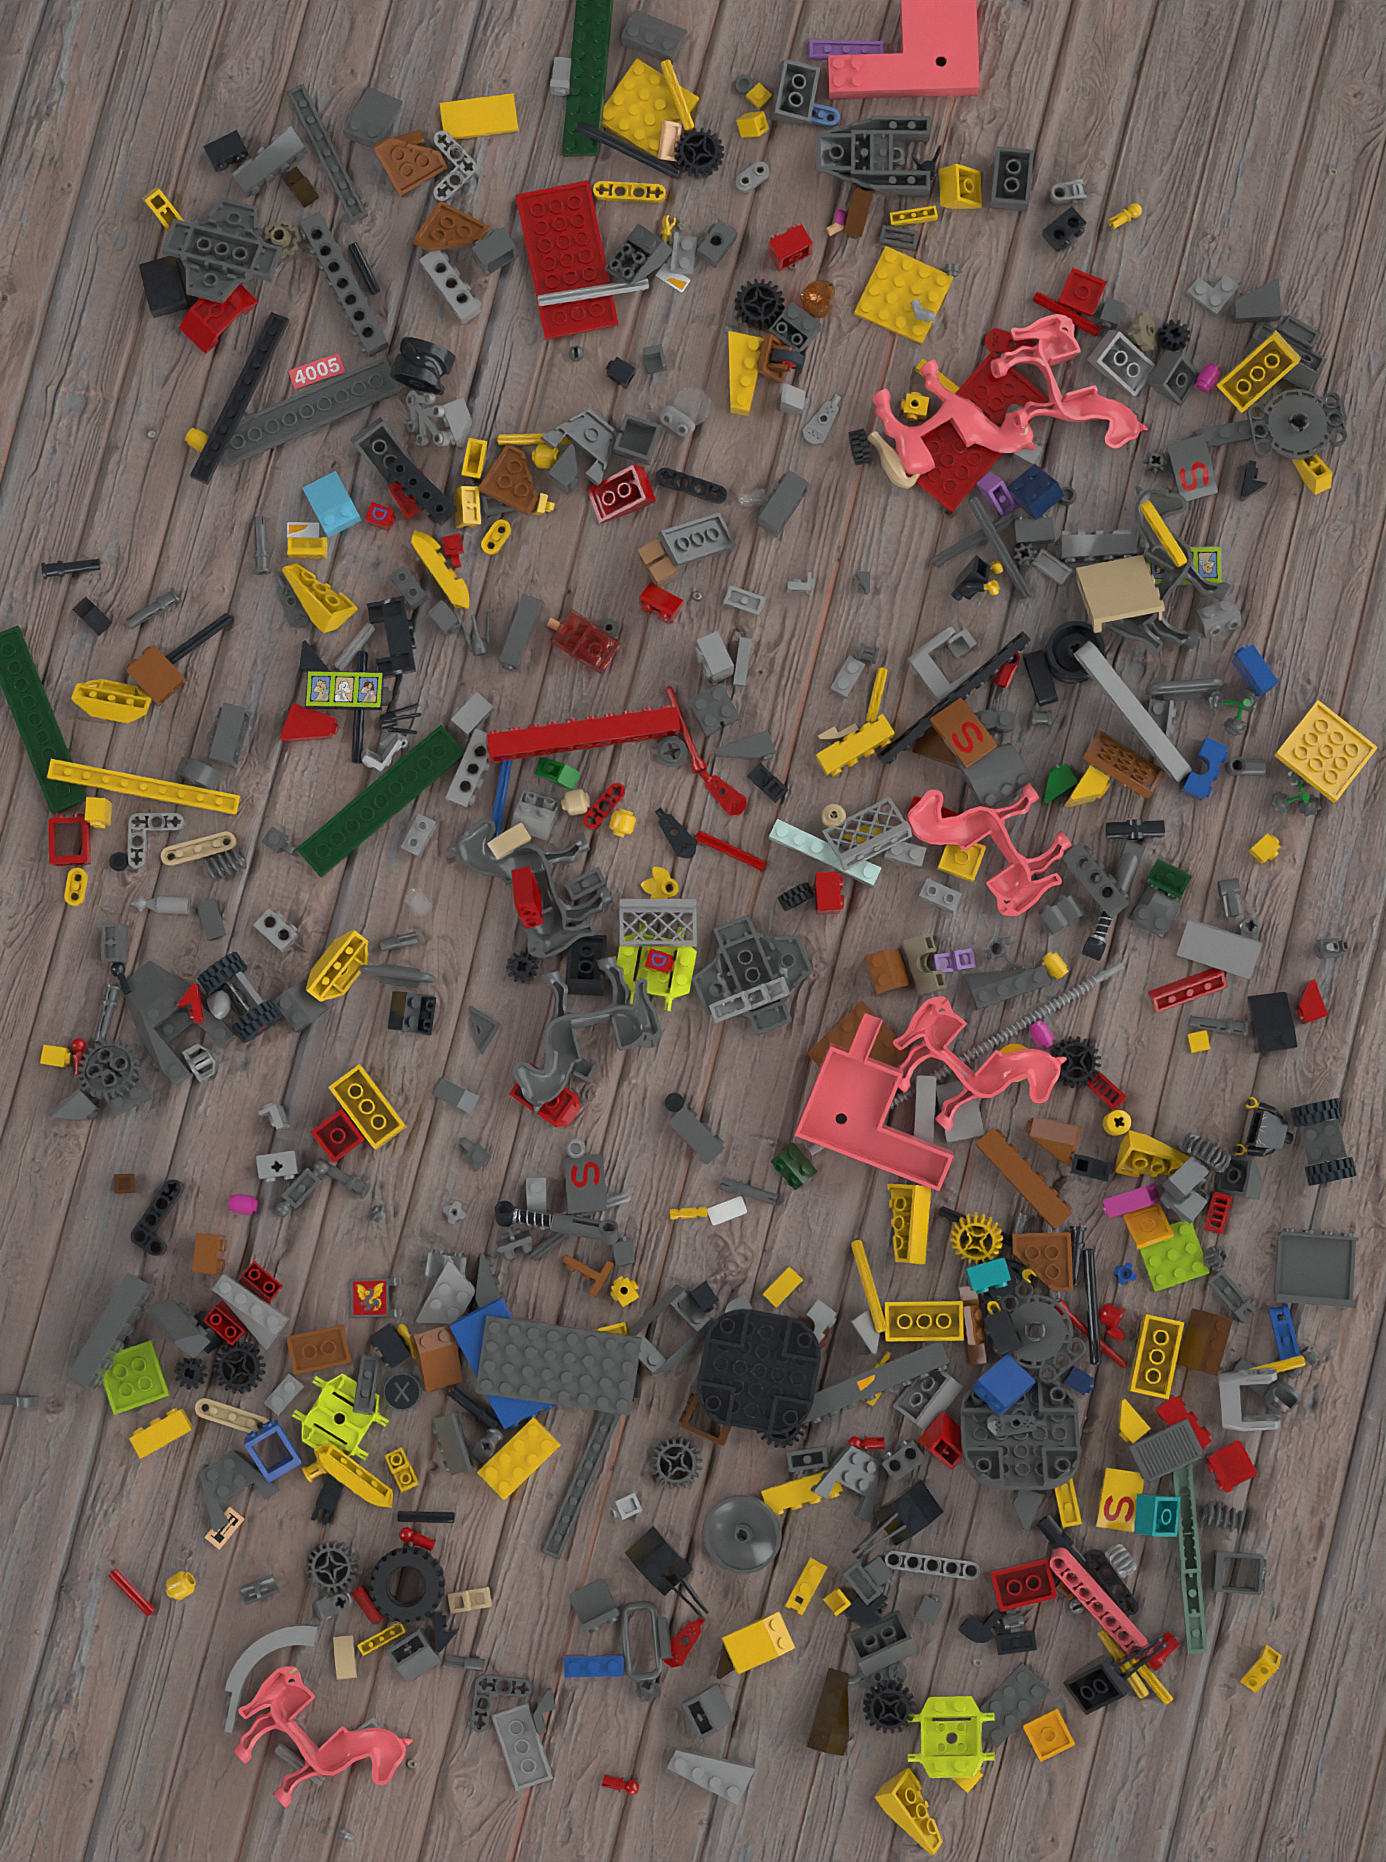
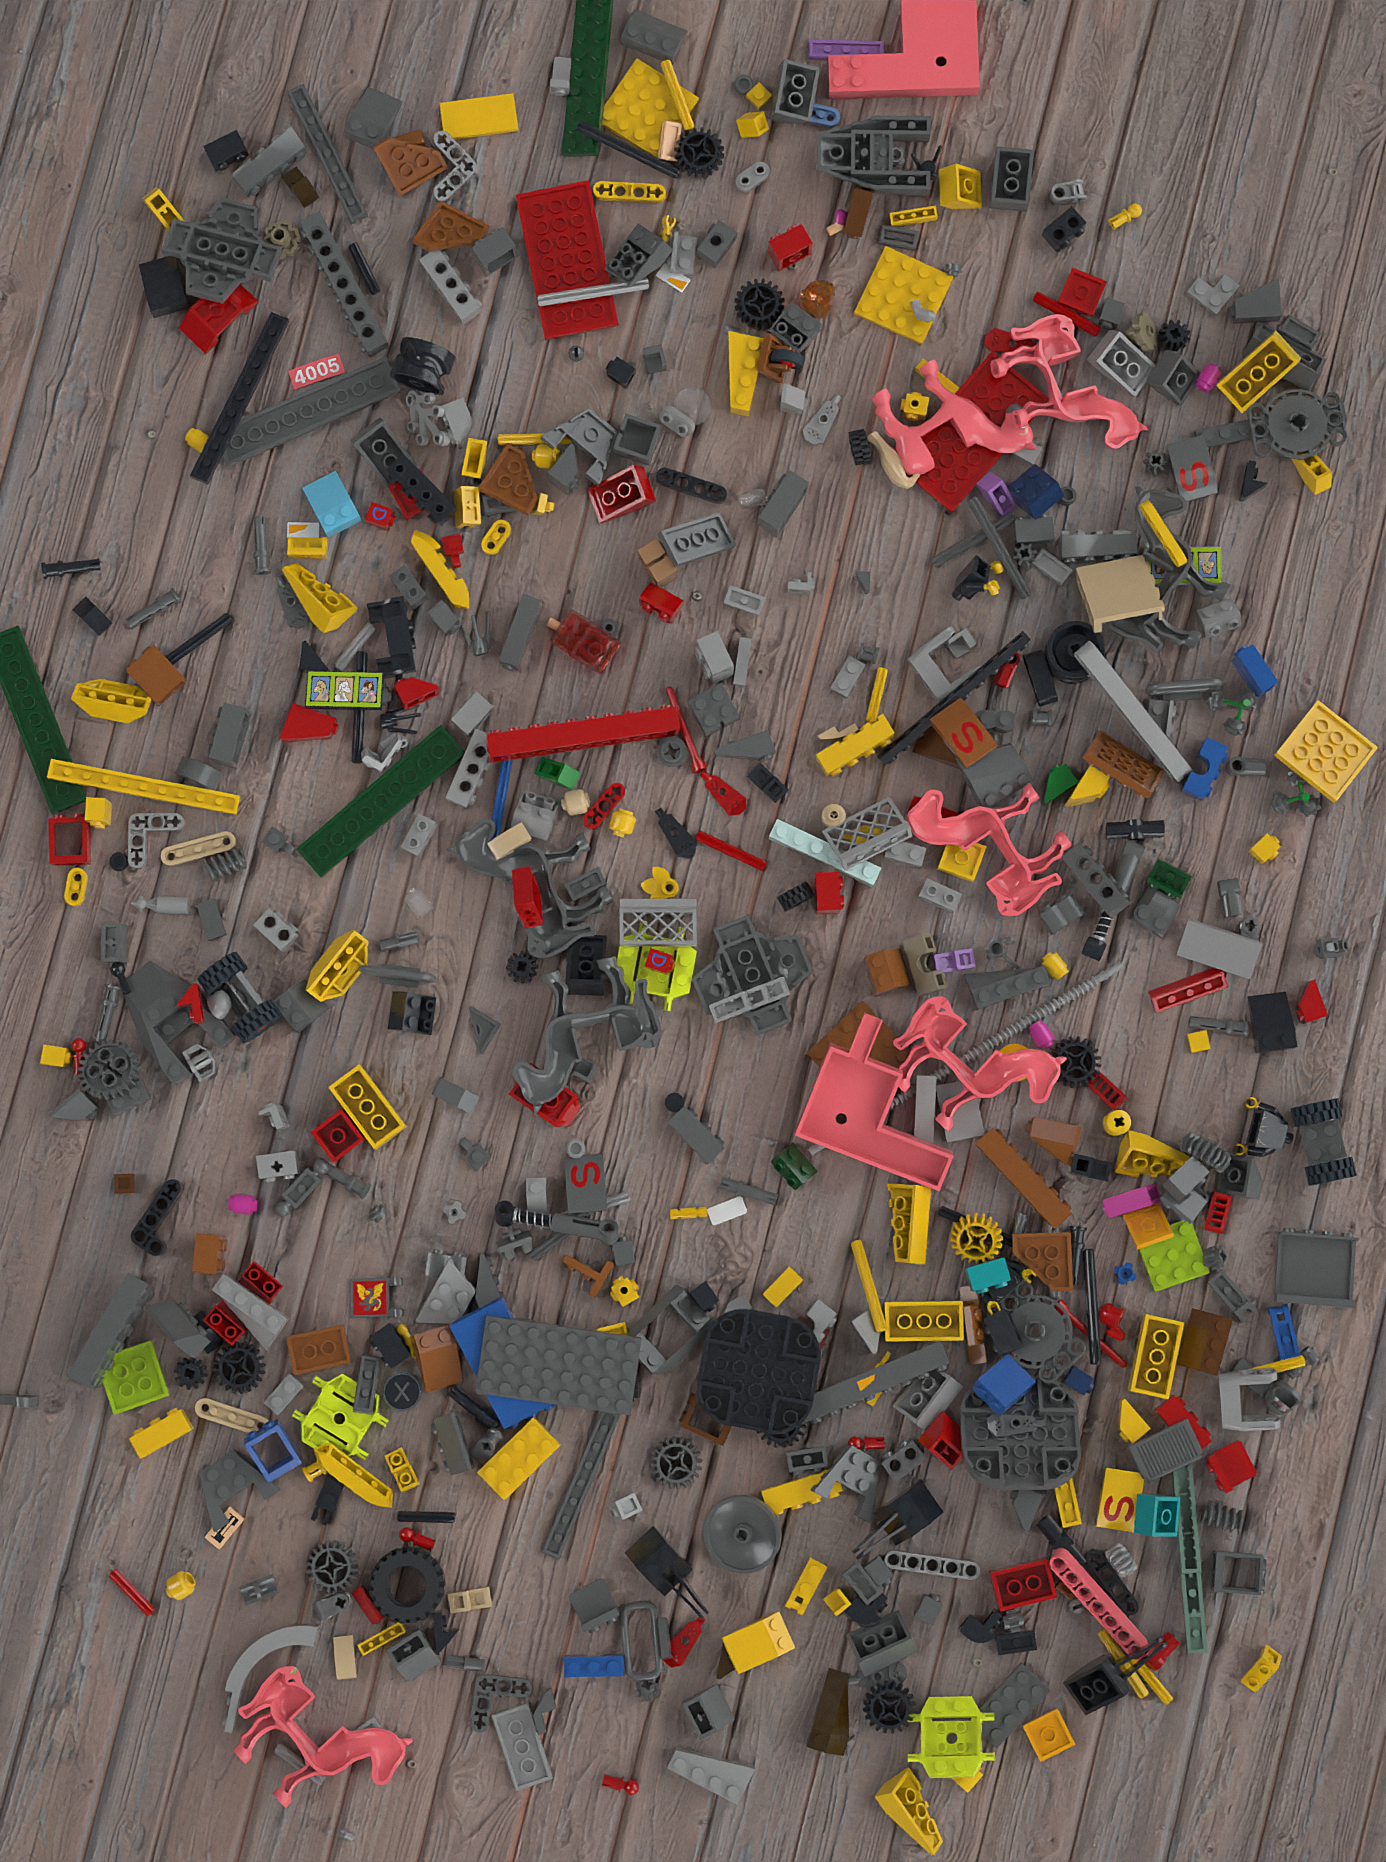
none -> red slope [394,677,439,710]

